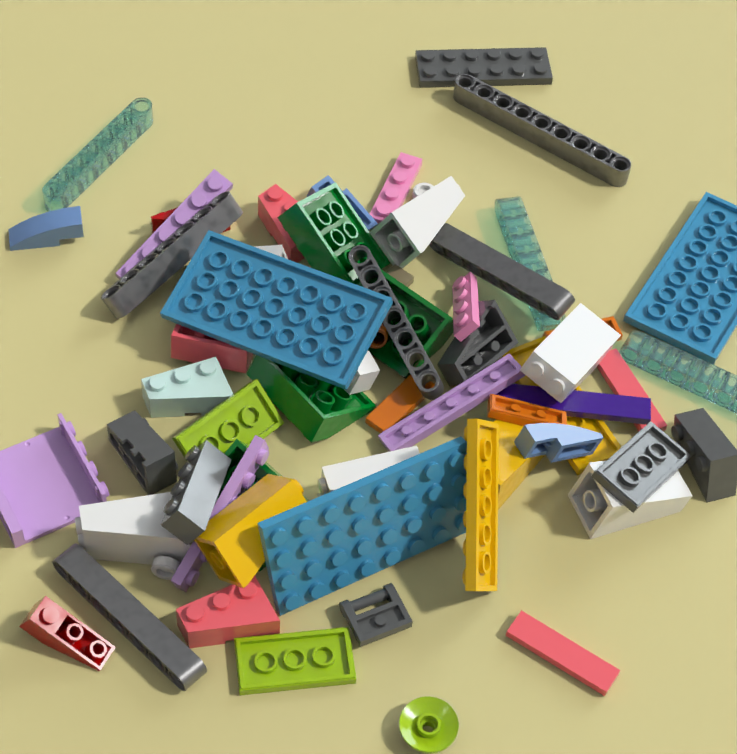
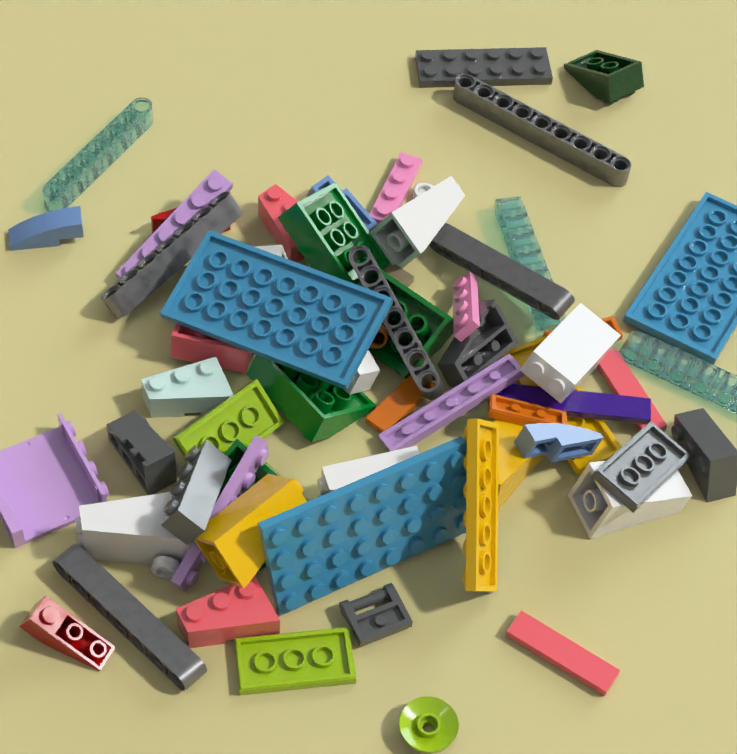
none -> dark green slope [564,50,644,103]

